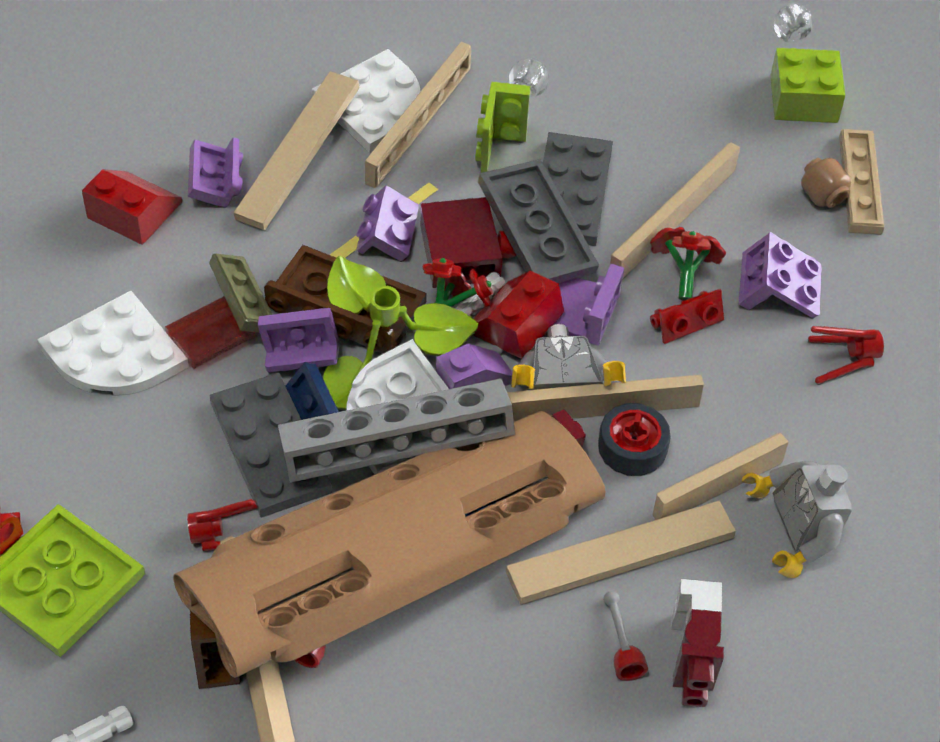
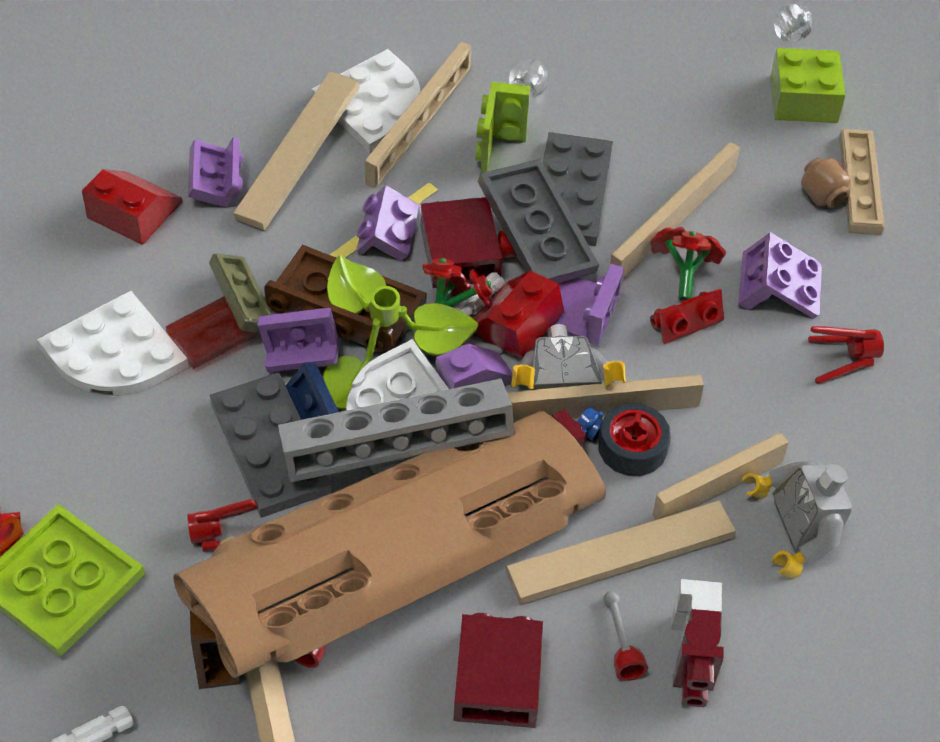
none -> dark red brick [453,613,543,728]
none -> blue plate [577,407,604,441]

